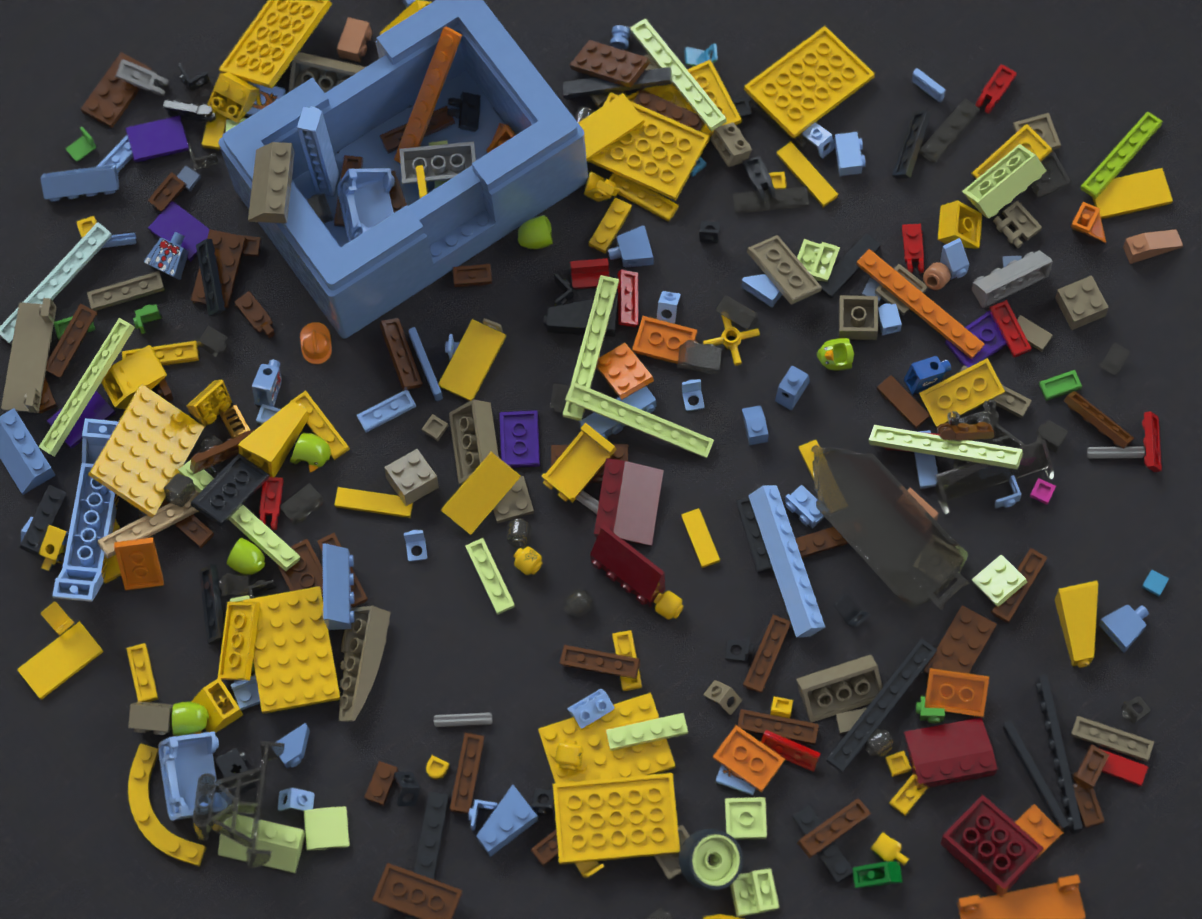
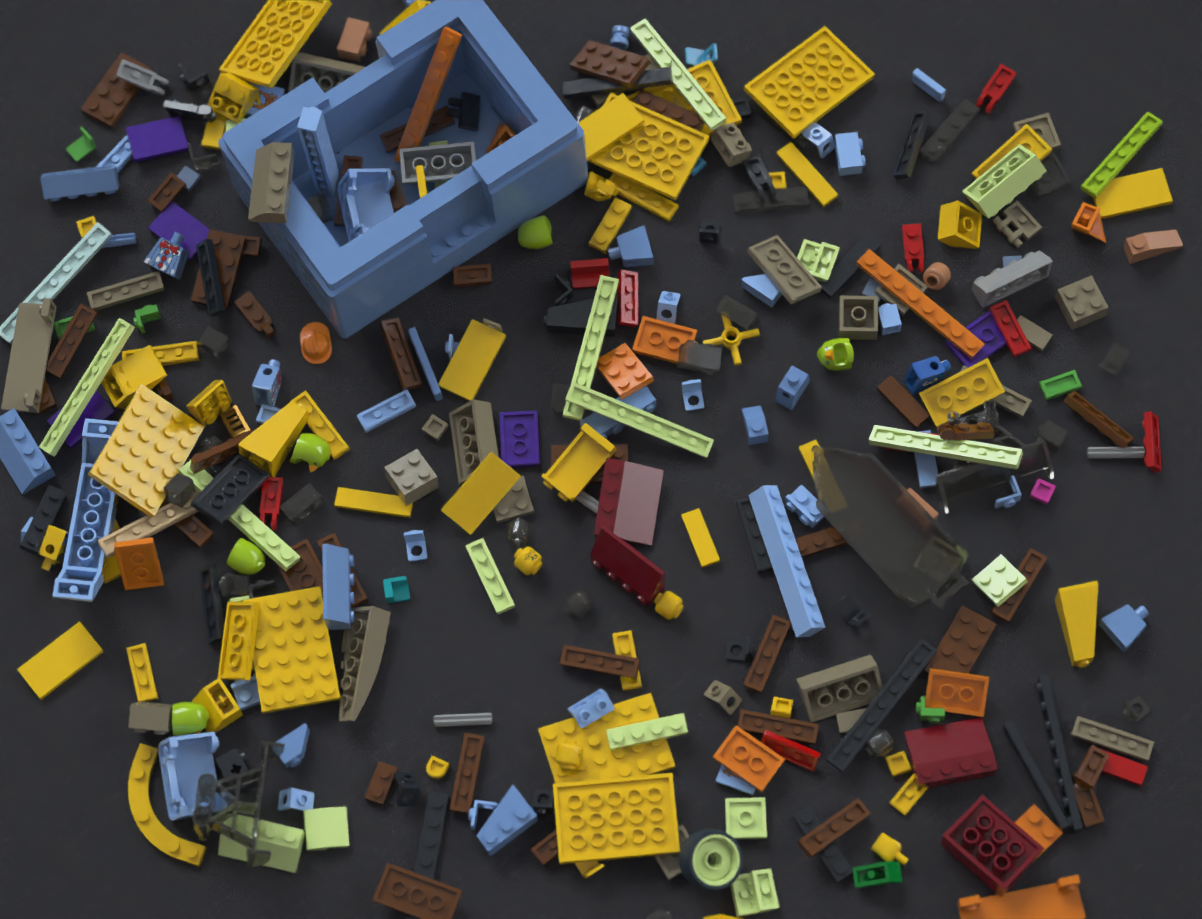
yellow bracket [41,601,74,635] -> none
light blue slope [940,238,969,279] -> none
dark azure tile [1142,569,1169,597] -> none
none -> teal panel [383,576,410,604]

